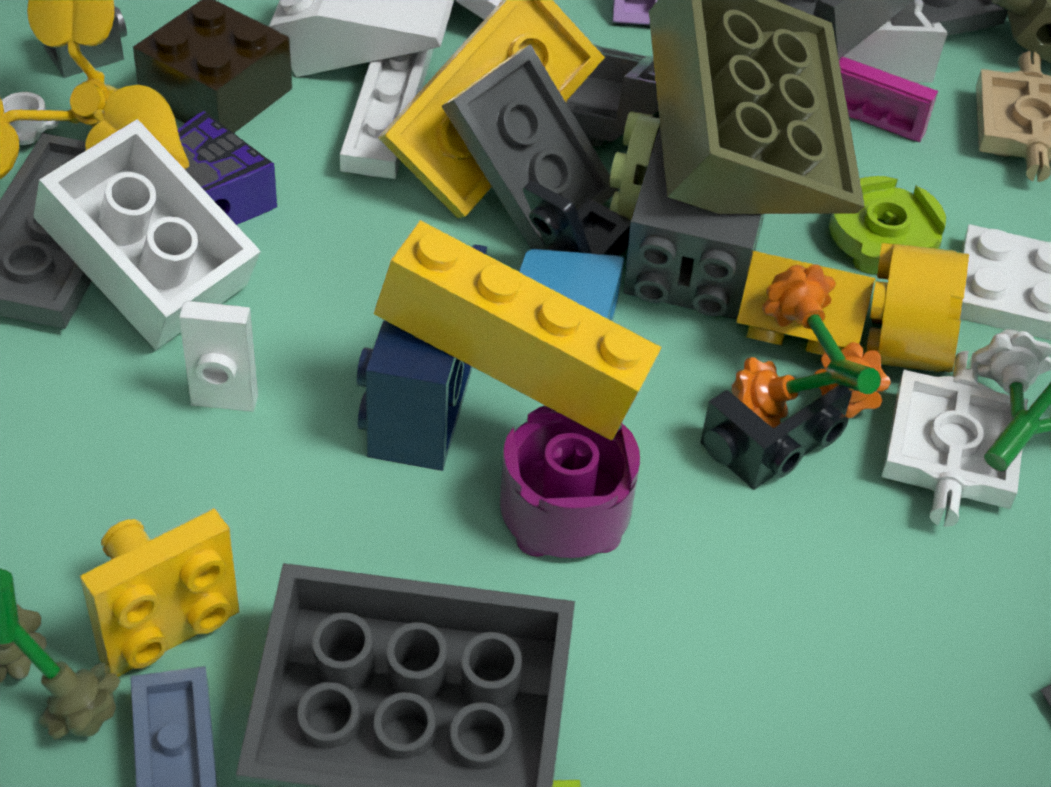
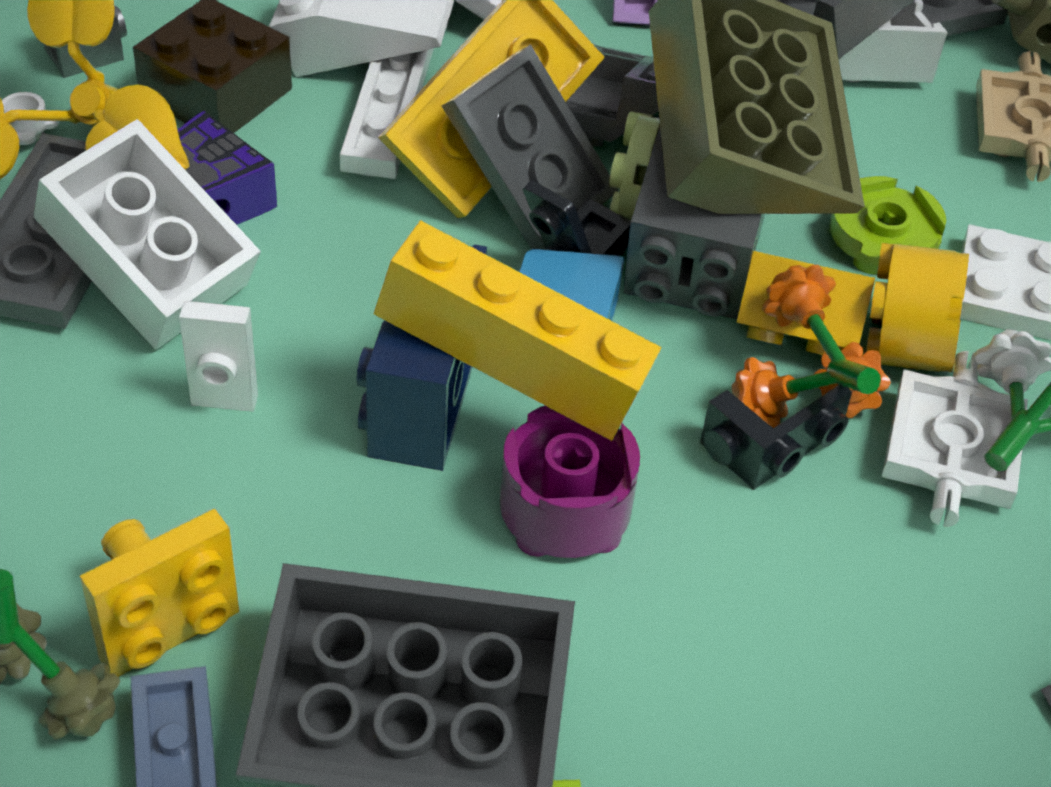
dark pink plate [839,57,938,143] -> none

